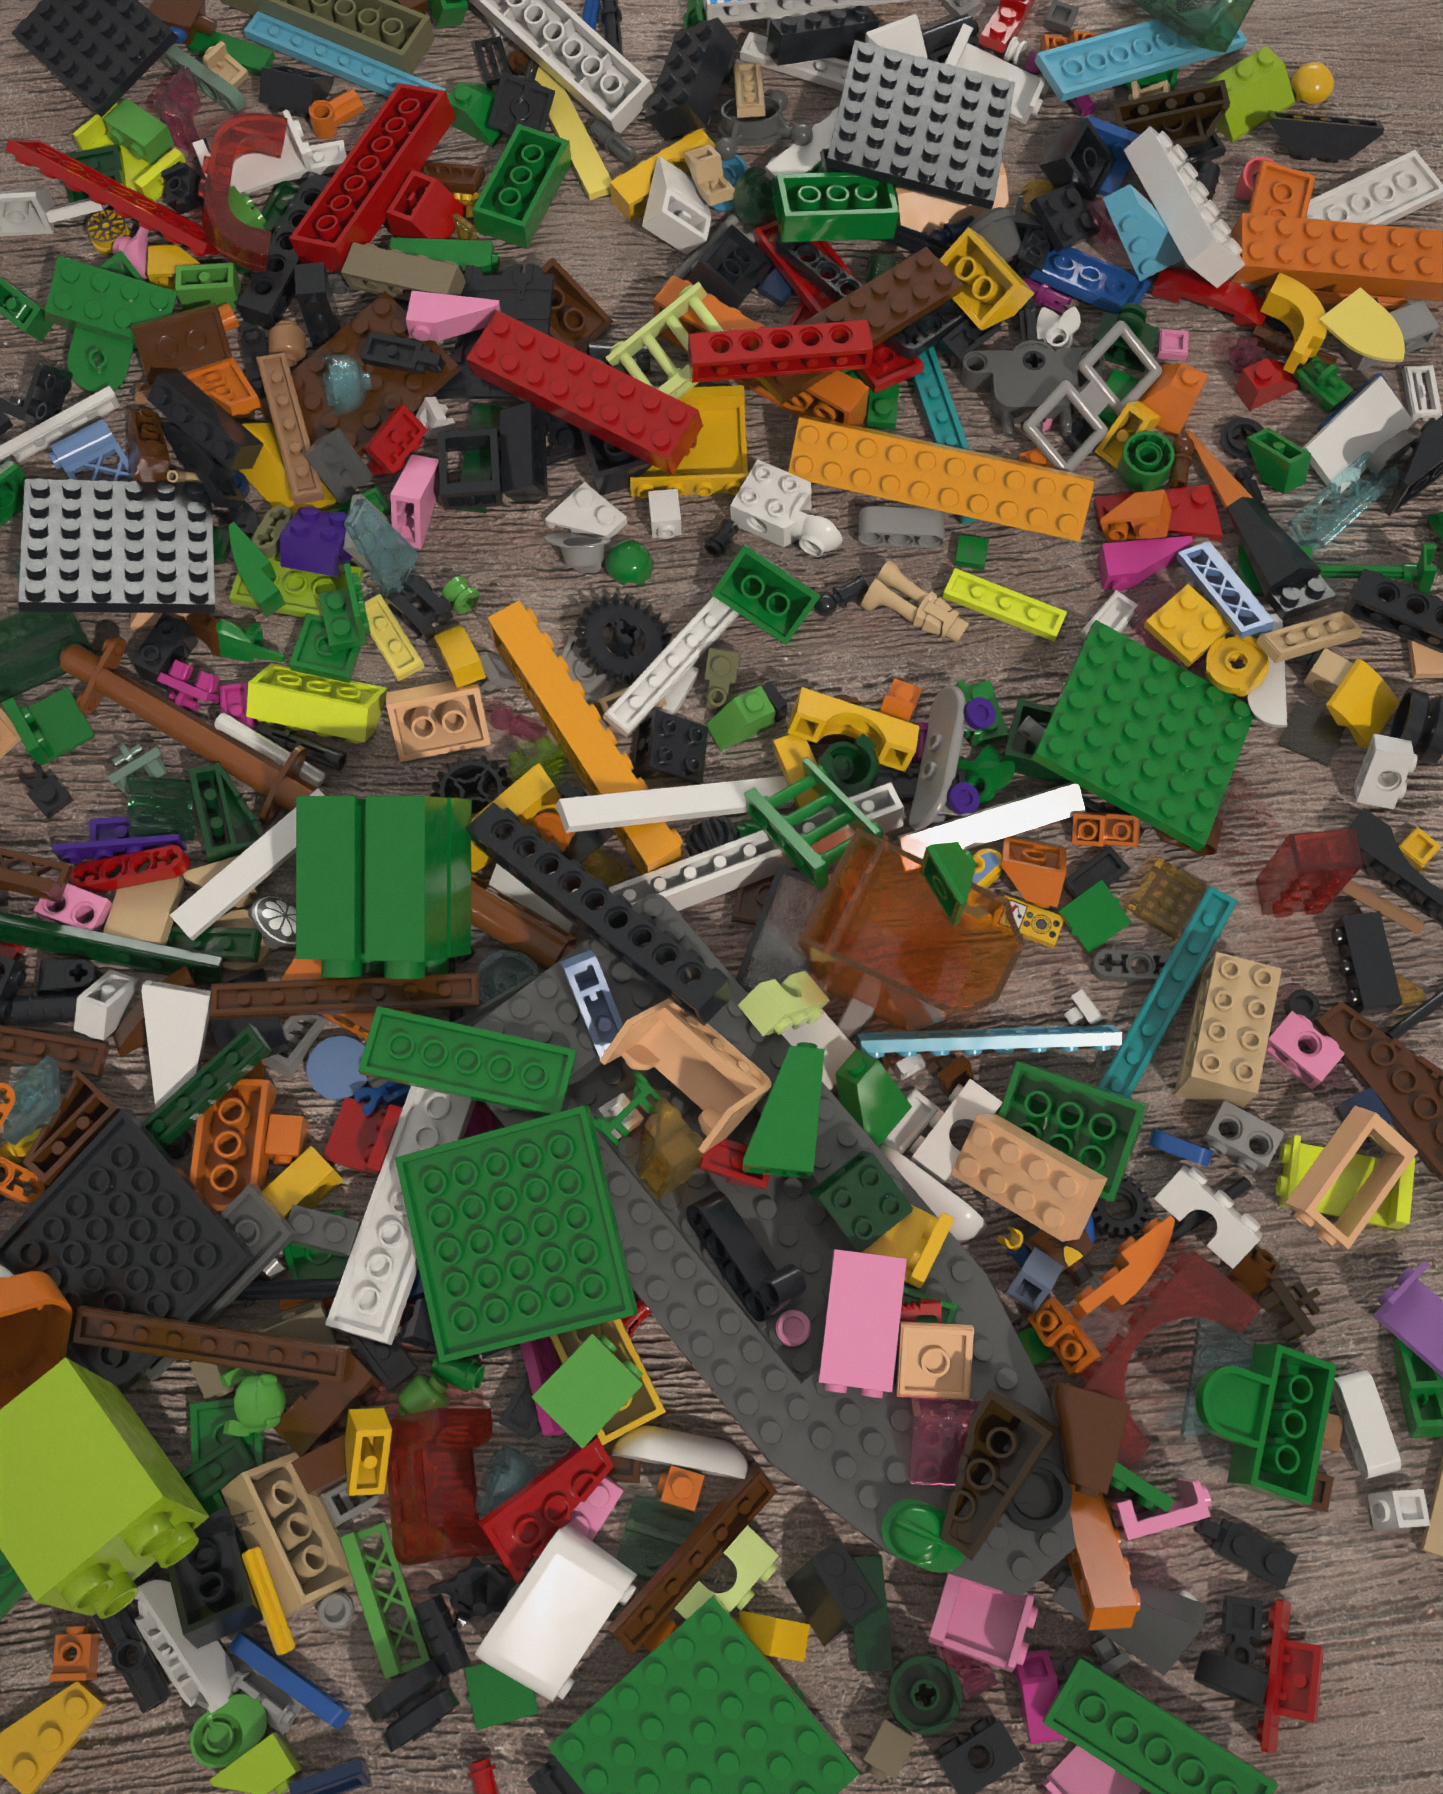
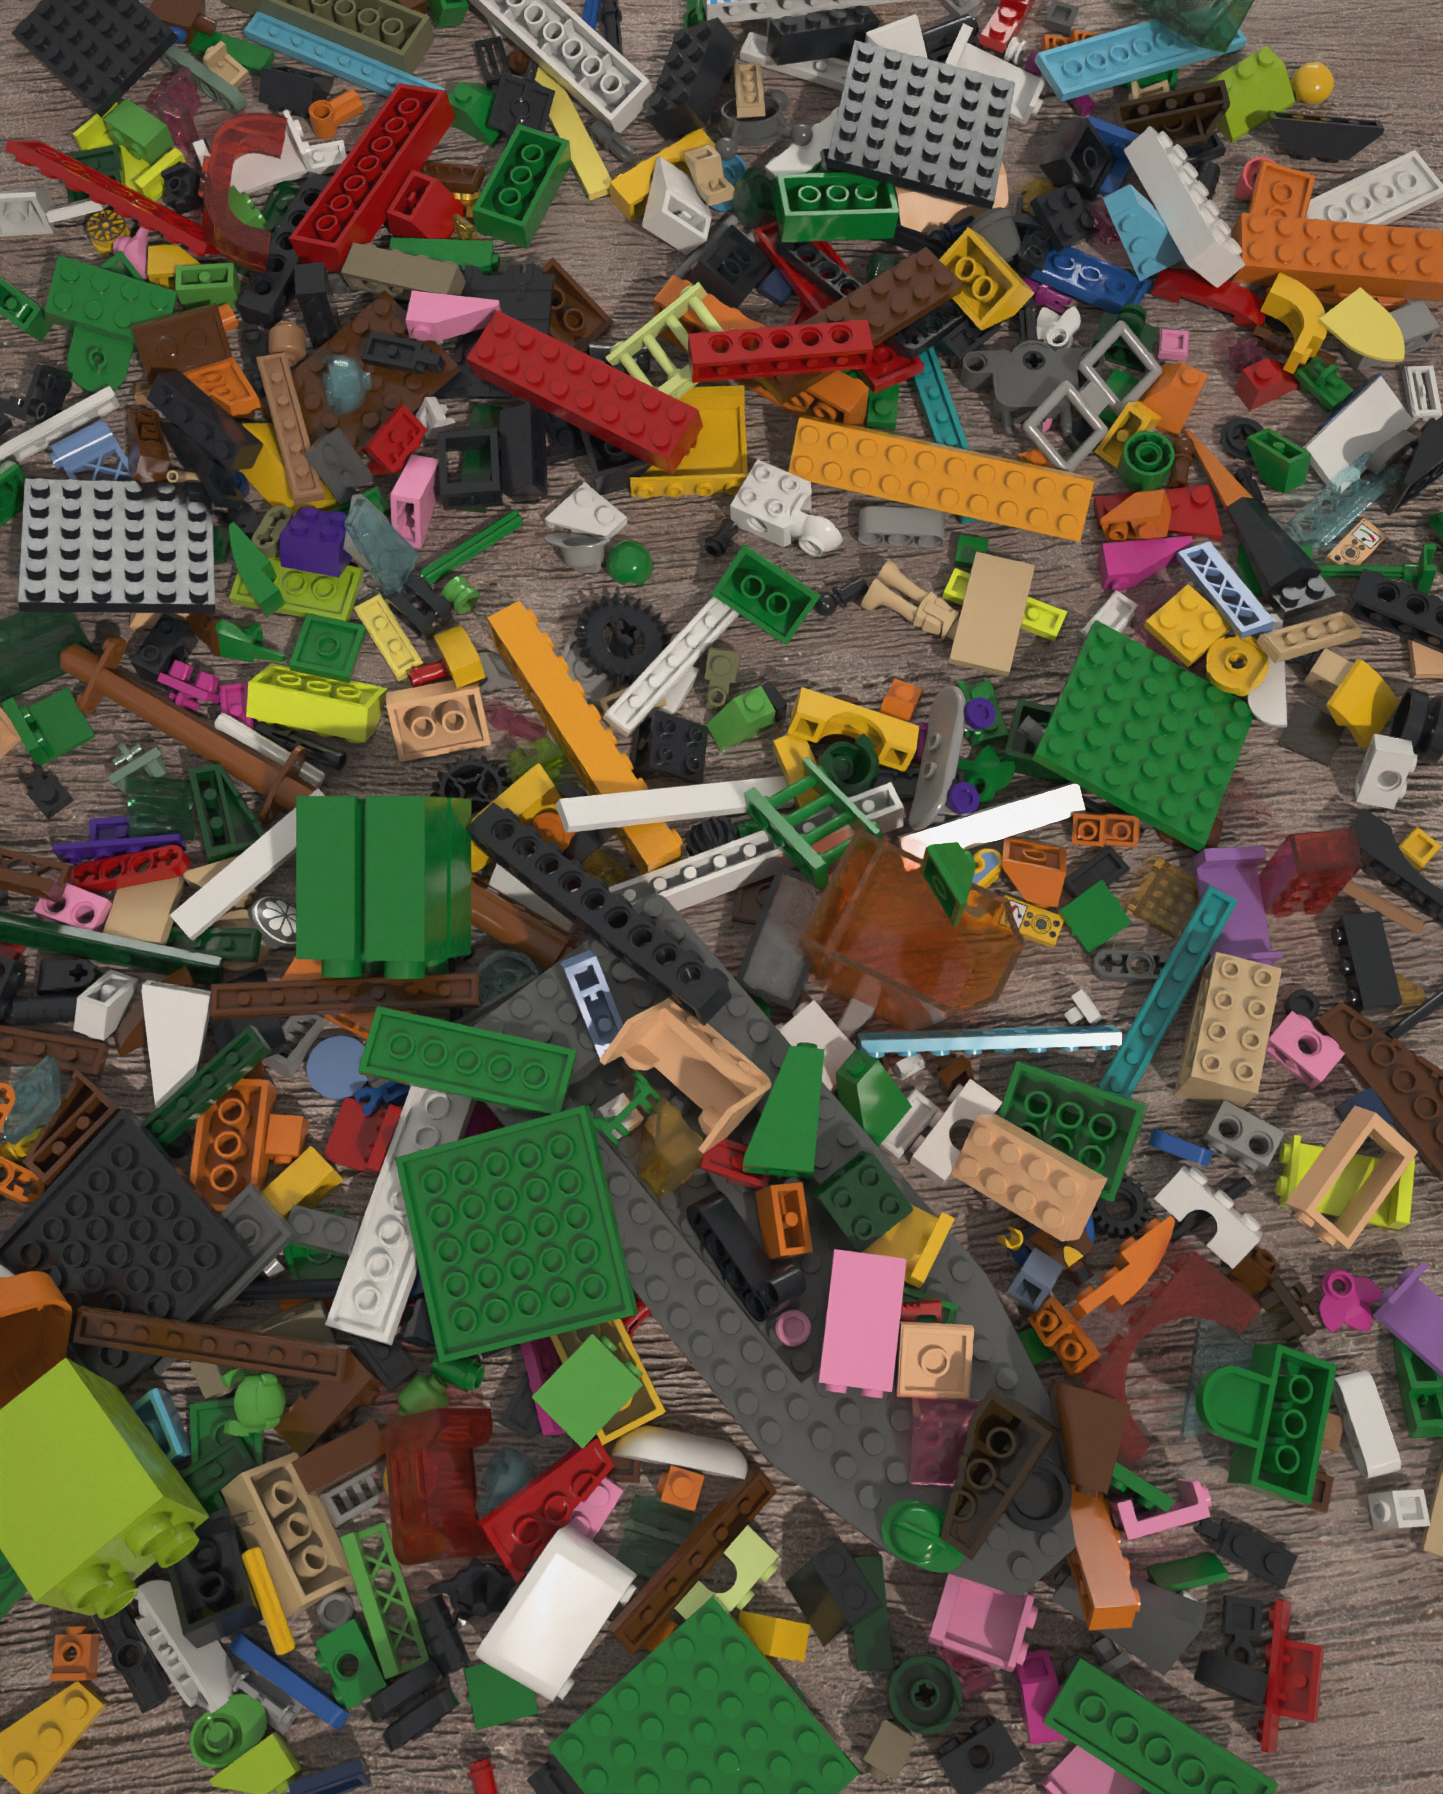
green bracket [319,563,371,652] -> none
yellow slope [345,1408,392,1496] -> none
white brick [648,489,682,539] -> none
yellowish green arch [738,971,830,1036] -> none
white brick [878,1145,987,1240] -> none
none -> medium azure slope [131,1388,191,1467]
none -> green brick [315,1618,392,1709]
none -> red pin [408,659,449,688]
none -> green axle [419,510,523,585]
none -> orange brick [755,1182,813,1261]
none -> tan tile [948,552,1035,677]
none -> green slope [1147,1552,1230,1592]
none -> medium lavender panel [1193,846,1283,966]
none -> dark pink plate [1319,1269,1382,1332]
none -> light nougat tile [1324,518,1387,579]

